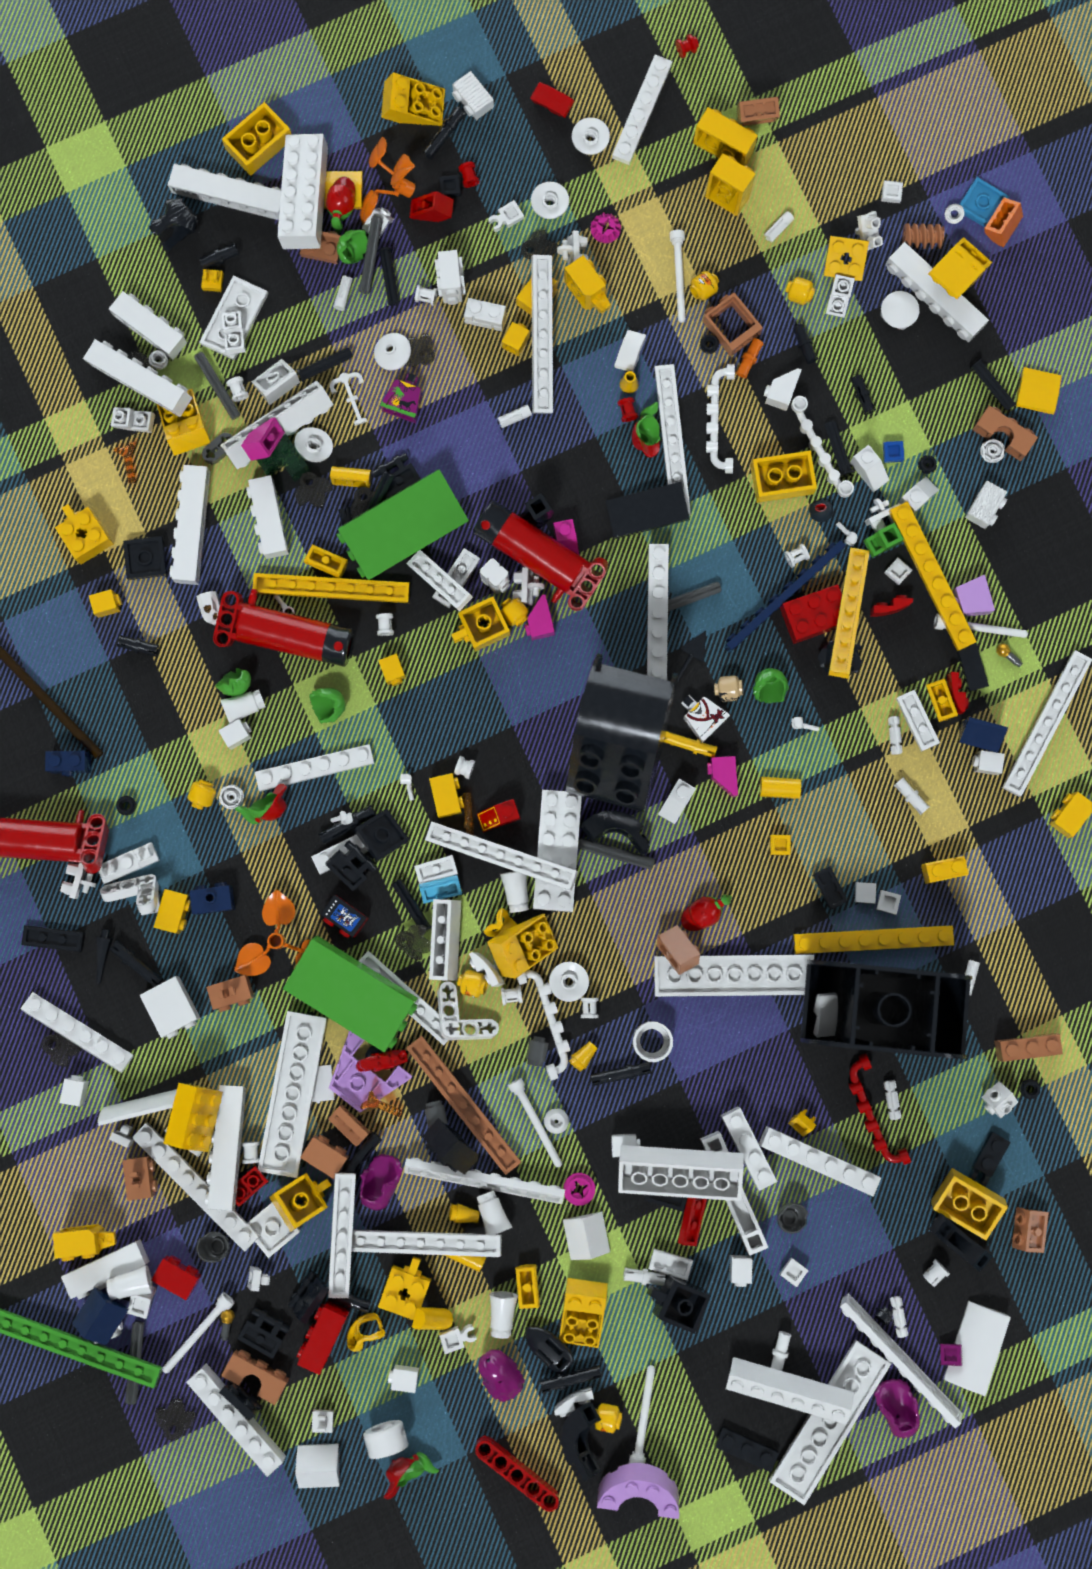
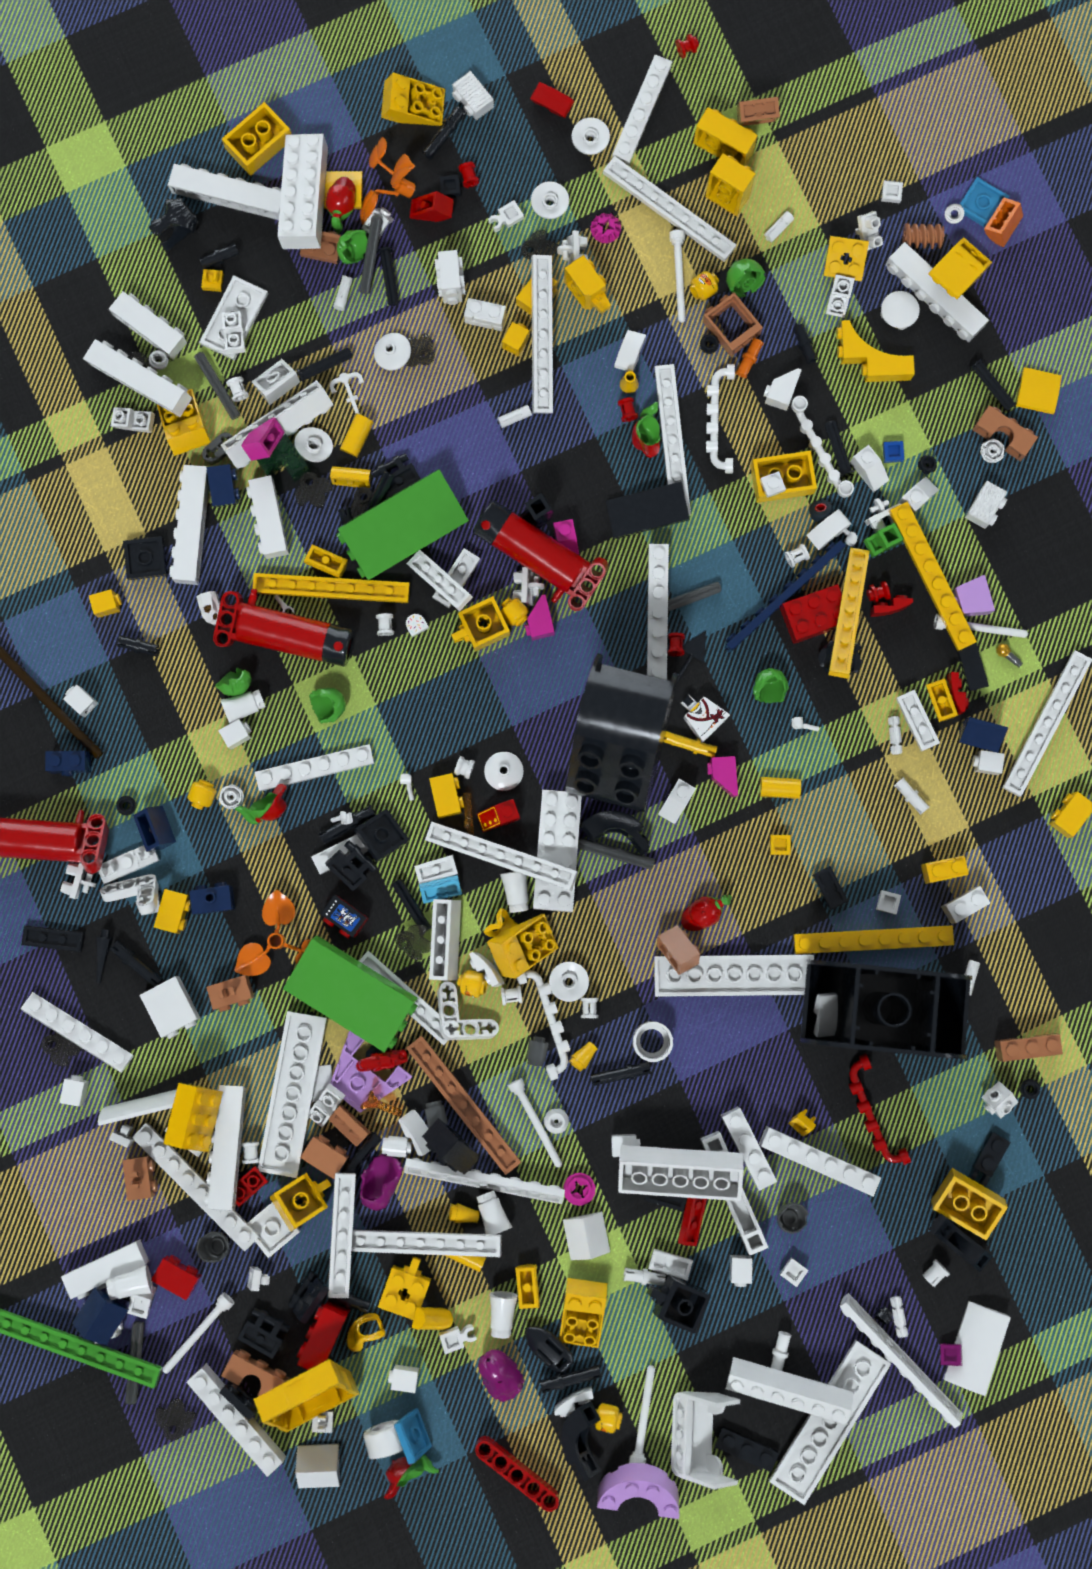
yellow hinge [53,1224,117,1261] -> none
yellow hinge [55,504,114,565] -> none
clear orange piece [113,441,137,483] -> none
piece [220,1309,235,1341] -> none
yellow brick [378,653,406,686] -> none
magenta torso [380,373,422,424] -> none
white bush [415,284,438,306] -> none
white brick [480,558,510,594] -> none
tan head [714,676,743,702] -> none
yellow head [785,277,816,305] -> none
black pin [850,374,876,415] -> none
white tile [854,882,876,904] -> none
magenta piece [874,1378,920,1438] -> none
white tile [884,558,912,585] -> none
white axle [884,1080,901,1120] -> none
nougat bracket [1012,1207,1049,1253] -> none
none -> white brick [63,685,98,717]
none -> dark blue brick [133,806,176,852]
none -> dark blue brick [206,464,241,507]
none -> yellow tile [254,1359,360,1433]
none -> white slope [309,1083,346,1128]
none -> yellow brick [340,414,374,458]
none -> white brick [382,1136,412,1158]
none -> dark azure tile [394,1408,432,1464]
none -> white slope [398,1110,430,1156]
none -> white tile [406,614,429,638]
none -> white dish [484,752,524,791]
none -> white plate [603,156,736,262]
none -> red bush [667,632,685,656]
none -> white windscreen [671,1391,740,1489]
none -> bright green cylinder [726,258,766,298]
none -> white plate [760,471,786,498]
none -> white slope [806,509,852,550]
none -> yellow arch [836,320,915,382]
none -> red wheel [867,581,891,604]
none -> white brick [941,886,990,924]

